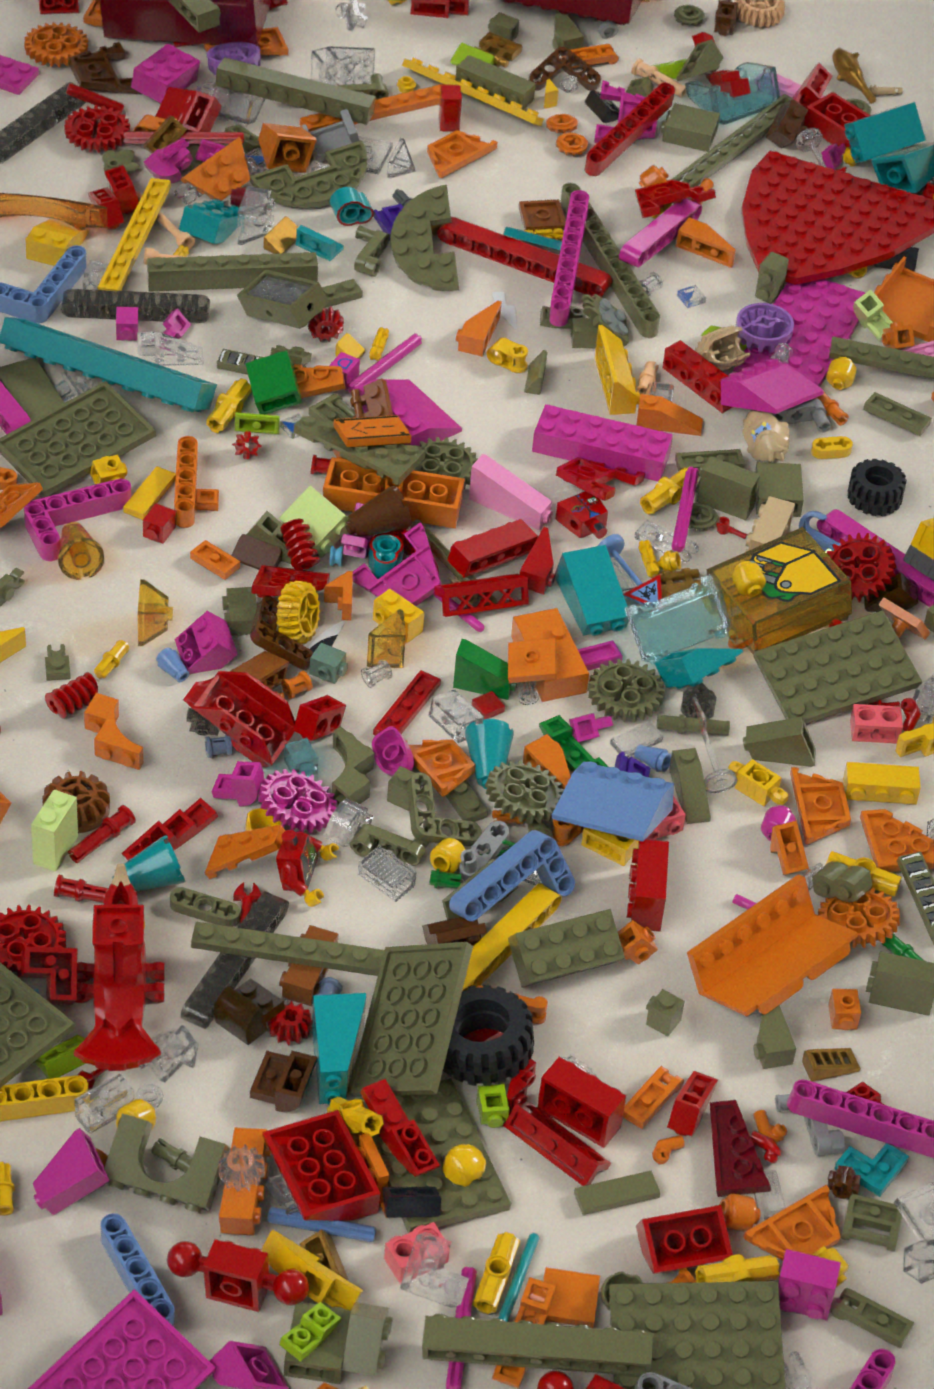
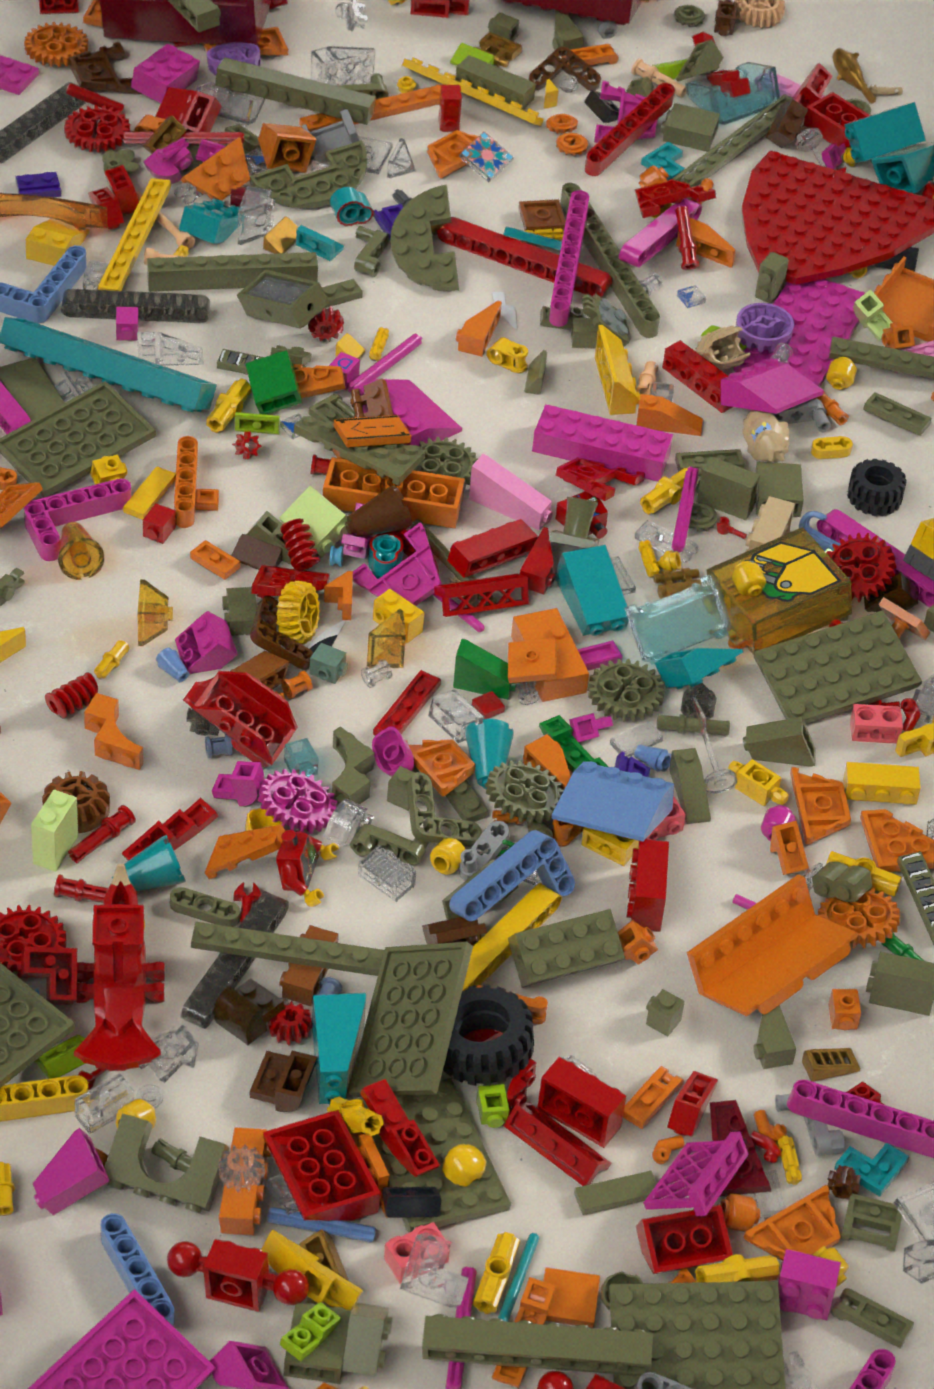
olive plate [45,644,71,681] -> none
dark pink plate [157,309,191,346] -> none
red brick [293,695,346,741] -> none
green pin [429,868,462,889] -> none
medium blue piece [598,534,663,613] -> none
none -> dark purple plate [15,172,61,201]
none -> tile [459,131,514,183]
none -> olive plant [549,496,600,548]
none -> teal plate [641,142,685,180]
none -> dark pink fence [643,1132,749,1216]
none -> red pin [675,206,700,270]
none -> yellow axle [777,1135,803,1185]

